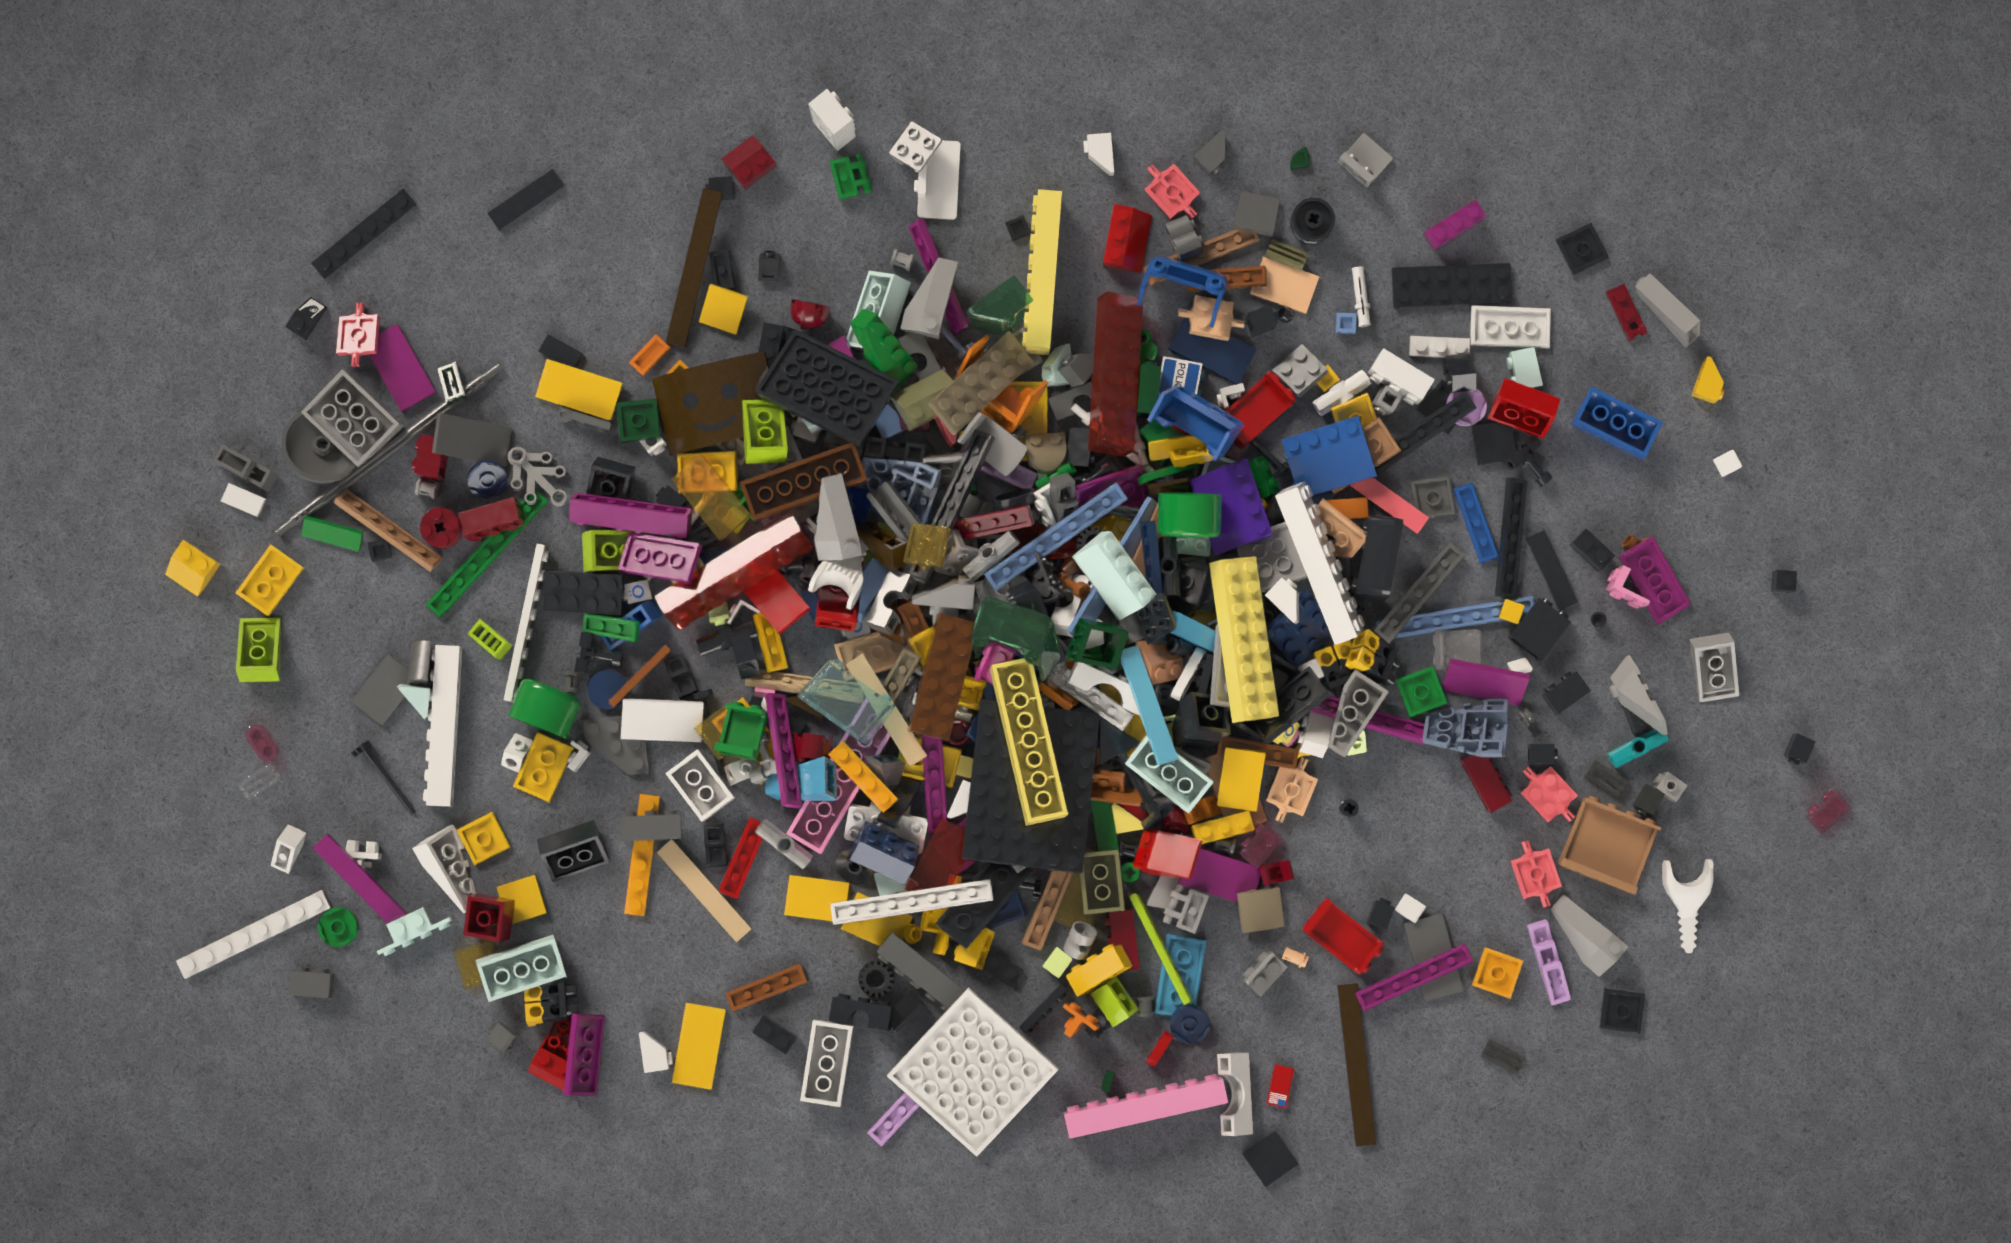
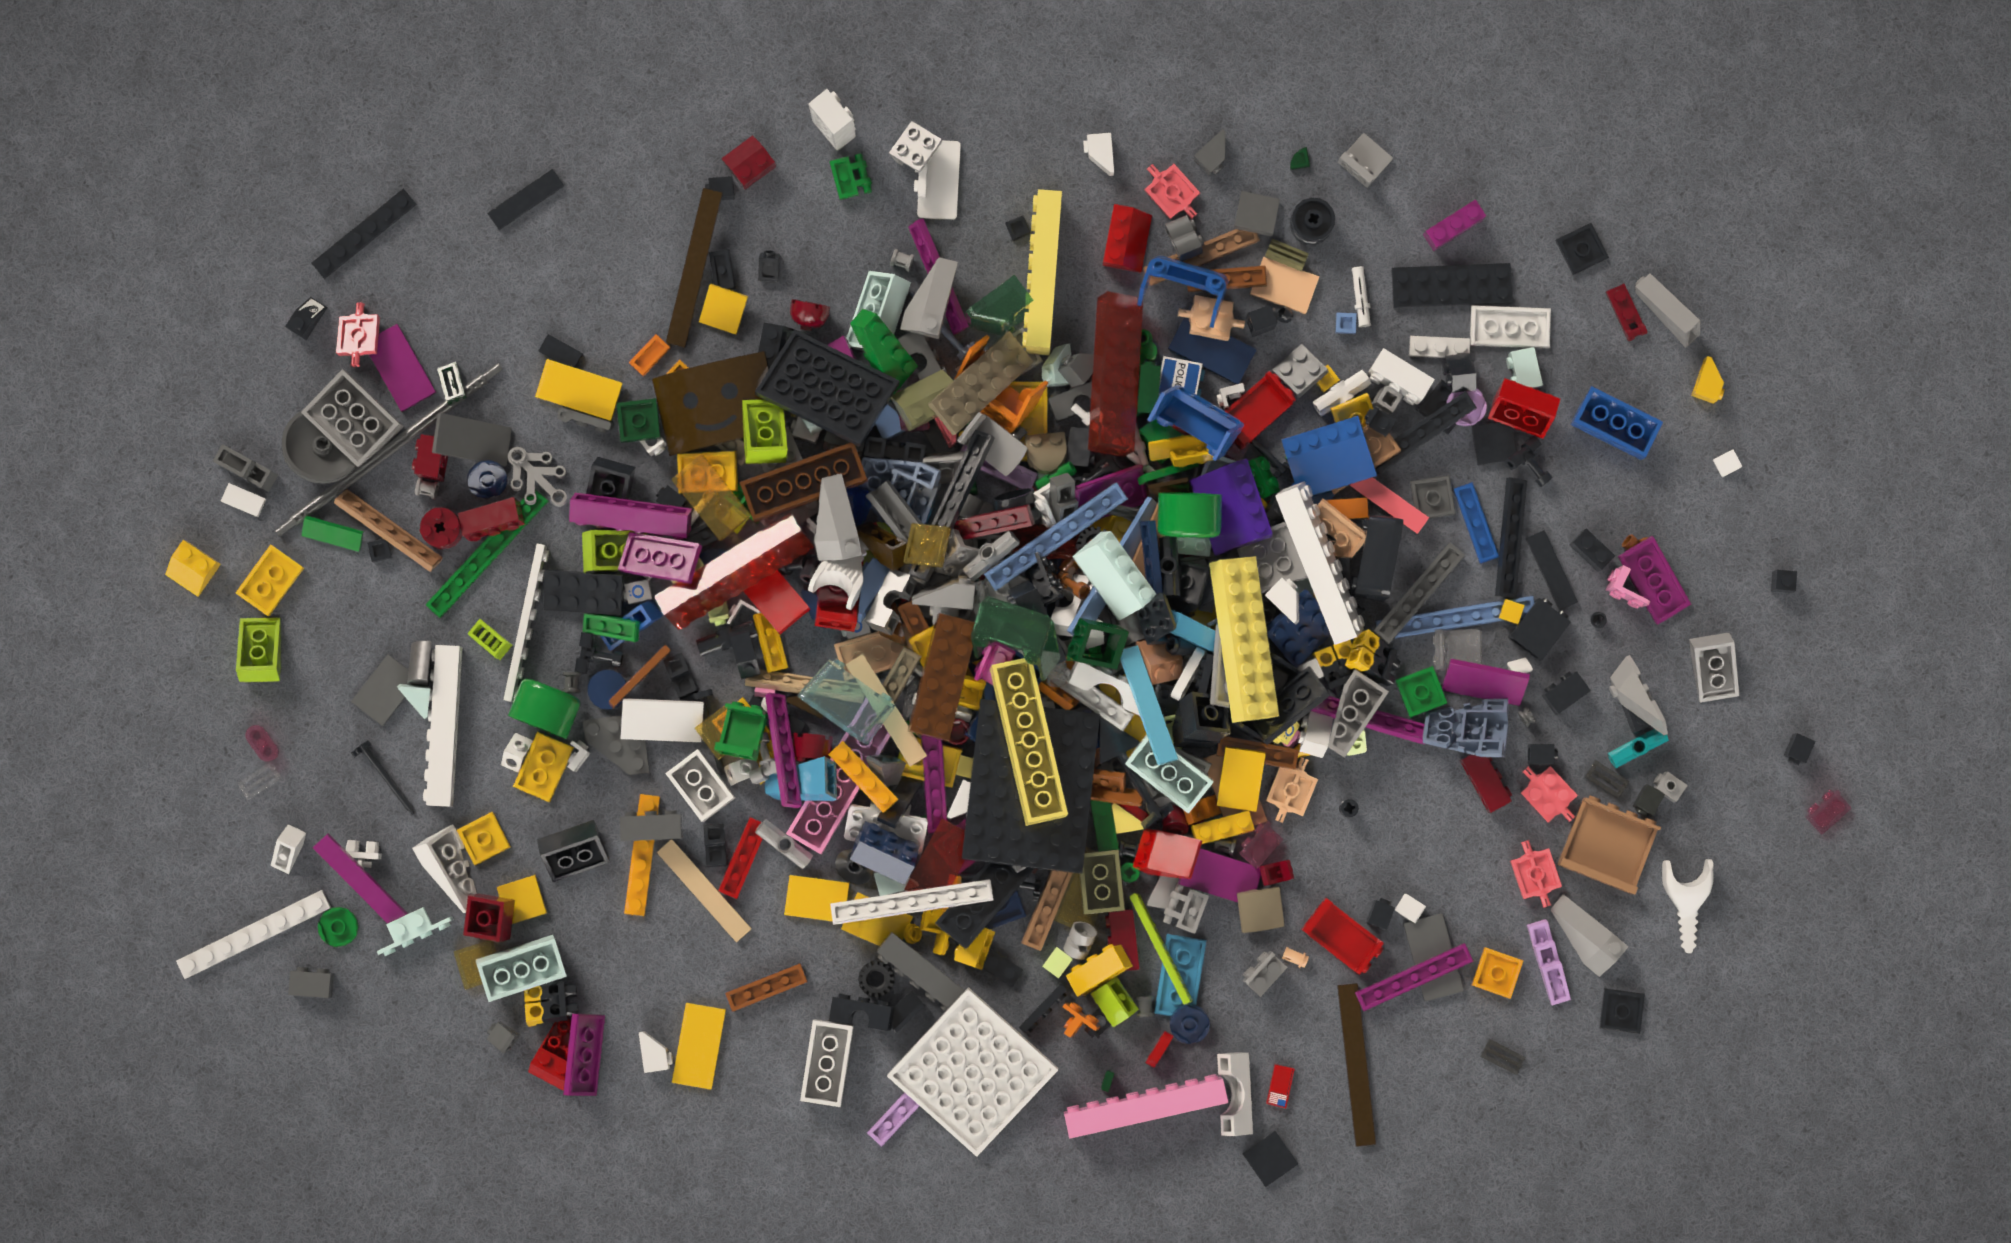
black brick [752,1015,798,1055] -> none
none -> black bracket [1364,406,1397,437]

